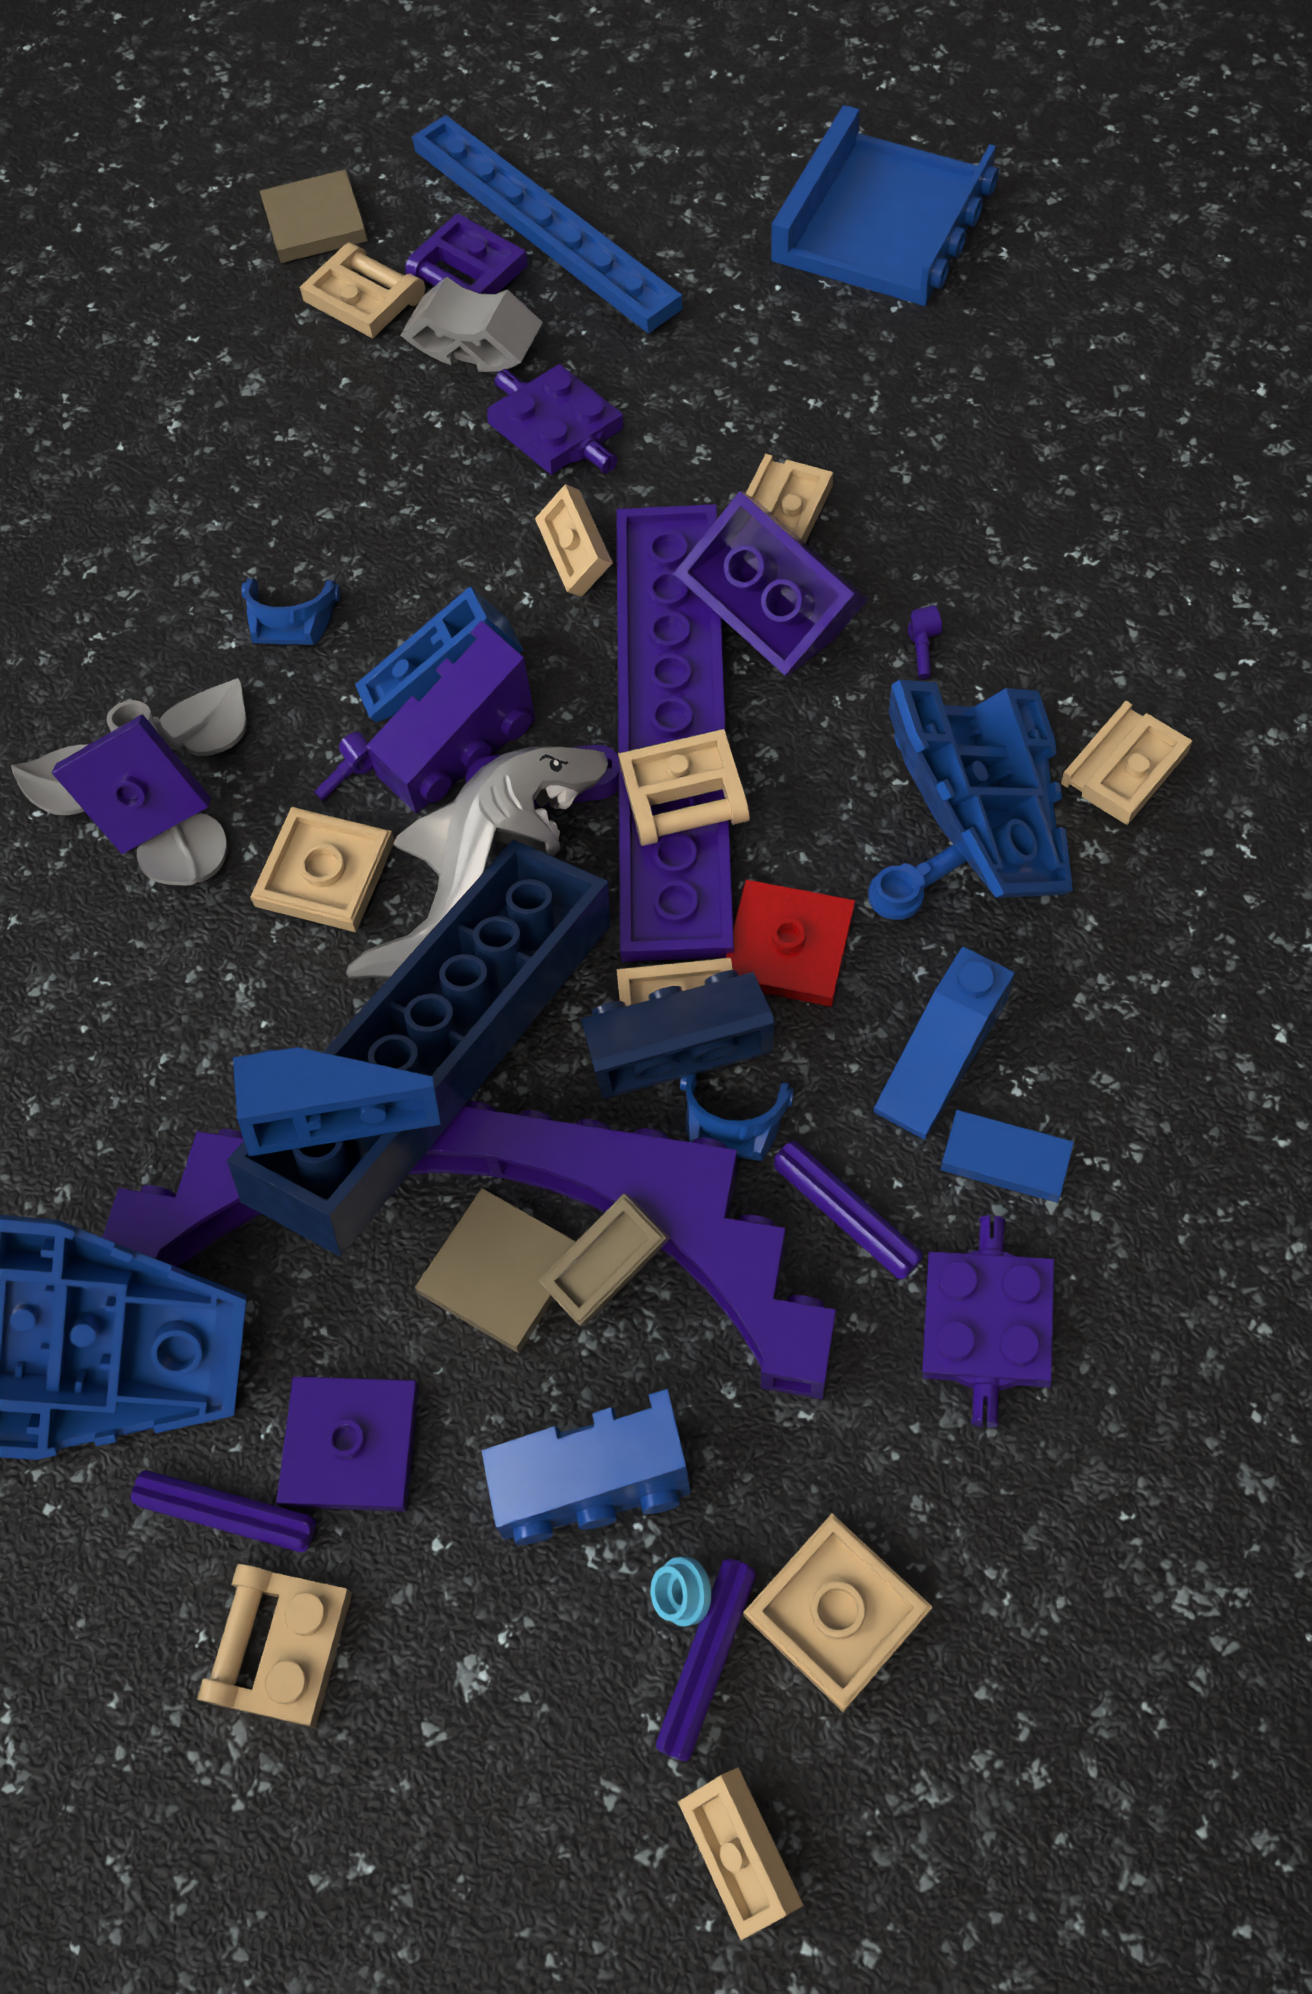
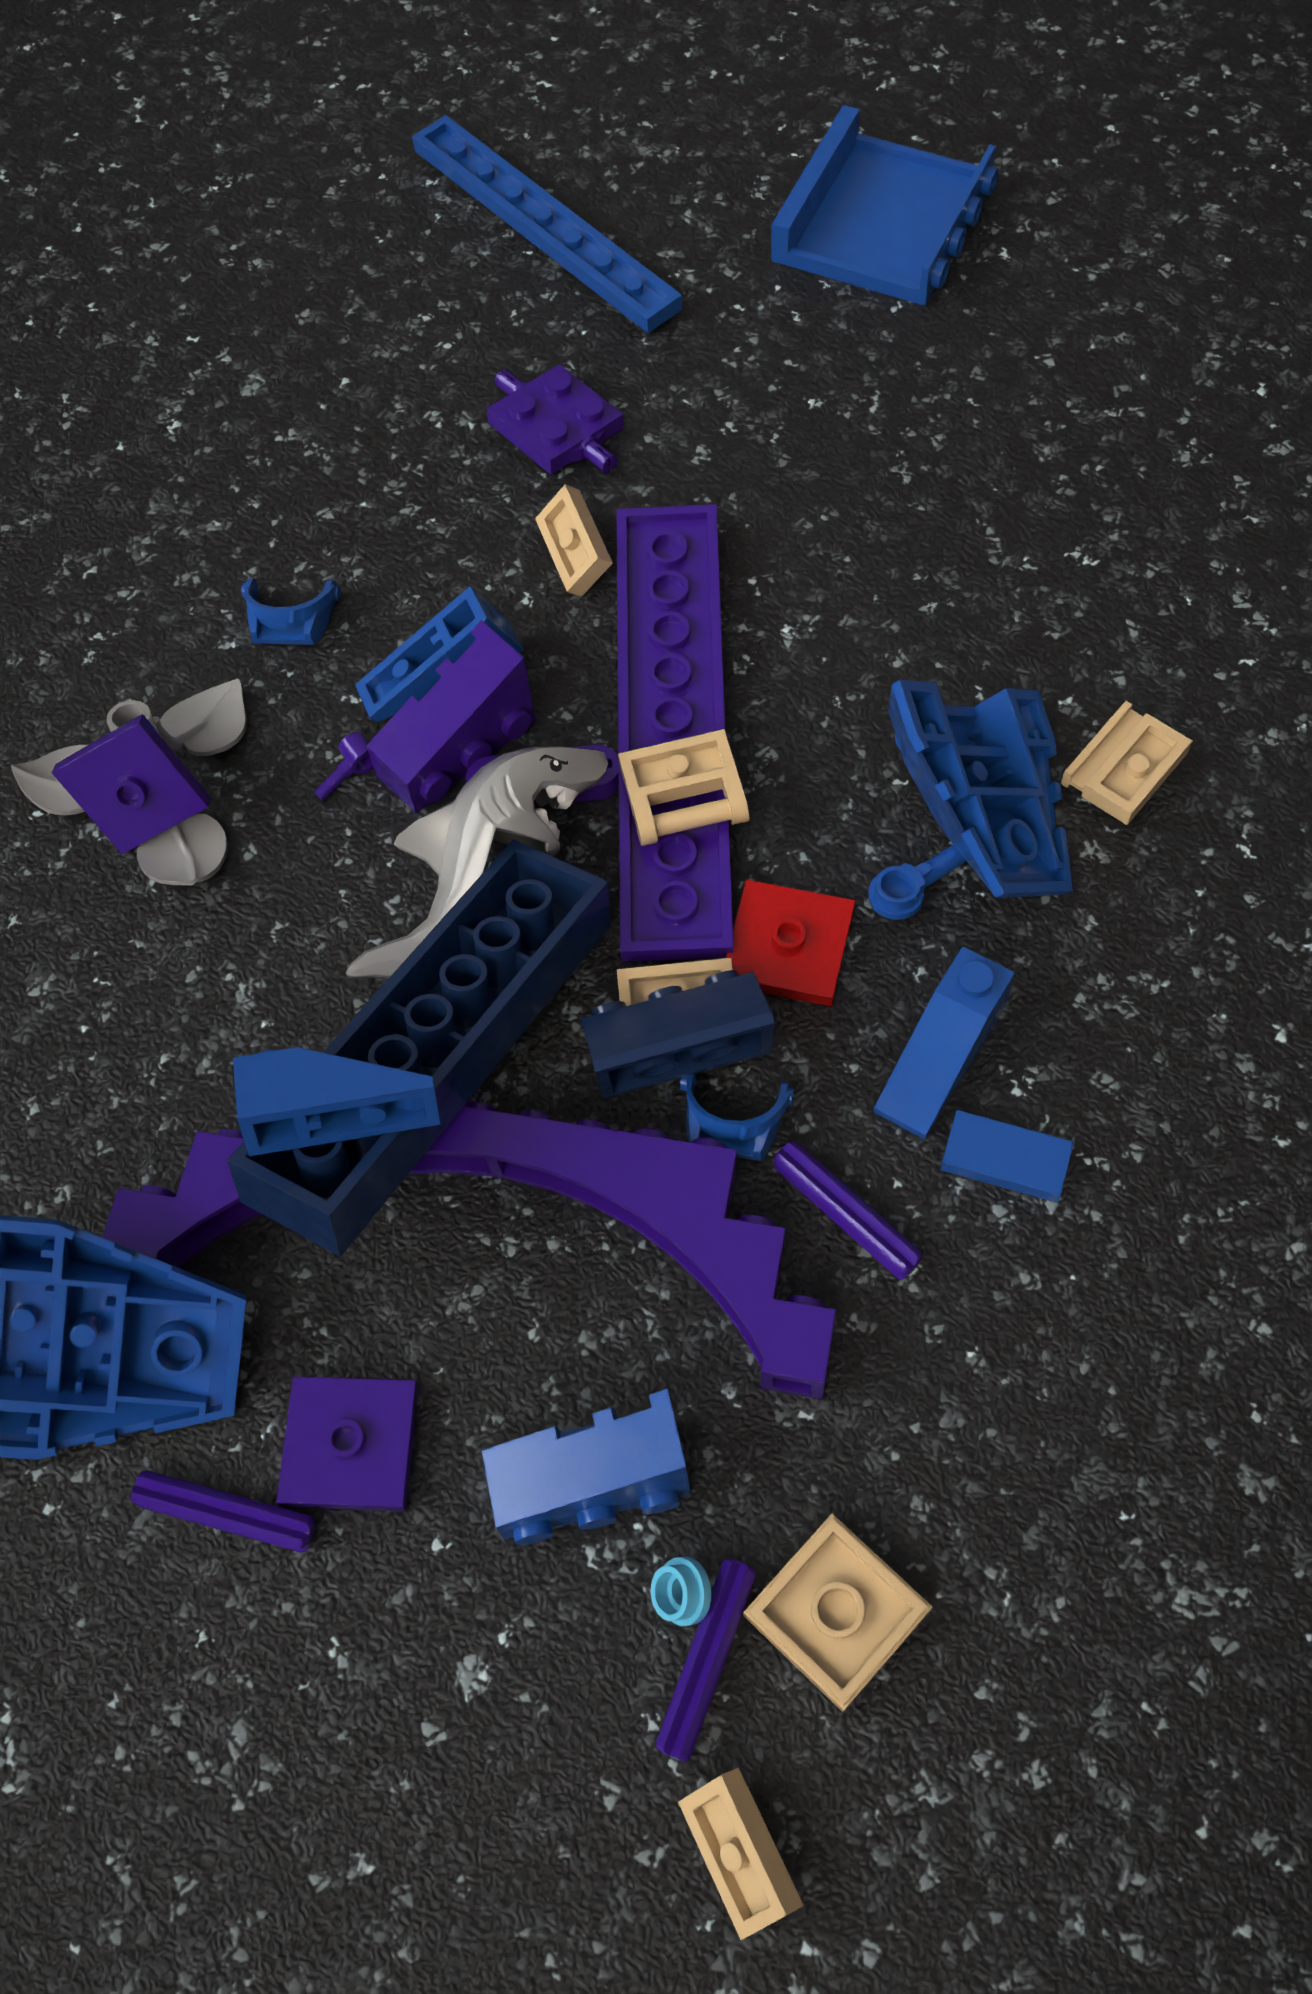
tan plate [197,1564,352,1728] -> none
tan plate [250,807,395,932] -> none
dark tan tile [260,169,367,263] -> none
tan plate [300,243,425,338] -> none
light grey brick [400,276,543,372] -> none
dark purple plate [405,213,528,295] -> none
dark tan tile [415,1188,576,1353] -> none
dark tan tile [538,1193,671,1326] -> none
dark purple slope [674,491,868,676] -> none
tan plate [746,454,833,543] -> none
dark purple hand [907,605,942,680] -> none
dark purple plate [922,1215,1054,1428] -> none

